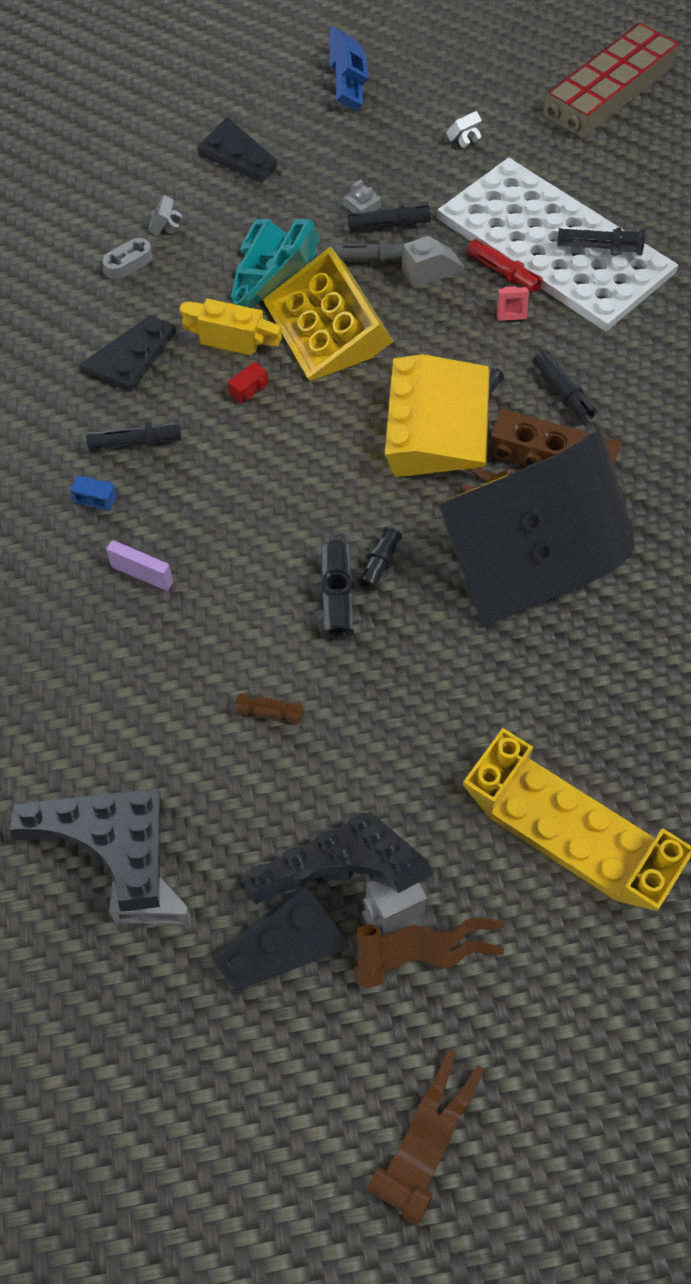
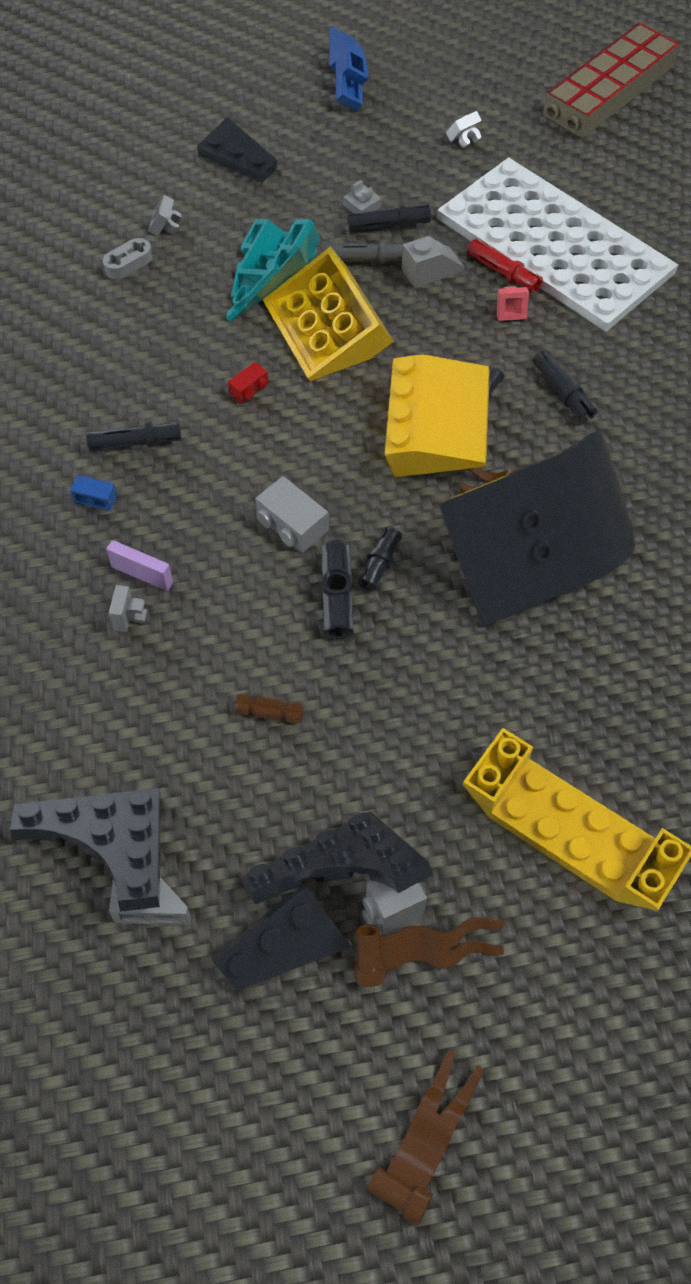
black wing [79,315,176,392] -> none
yellow hinge [179,299,282,355] -> none
reddish brown brick [488,408,622,467] -> none
black pin [557,228,645,255] -> none
none -> light grey tile [108,585,147,632]
none -> light grey brick [255,476,329,553]

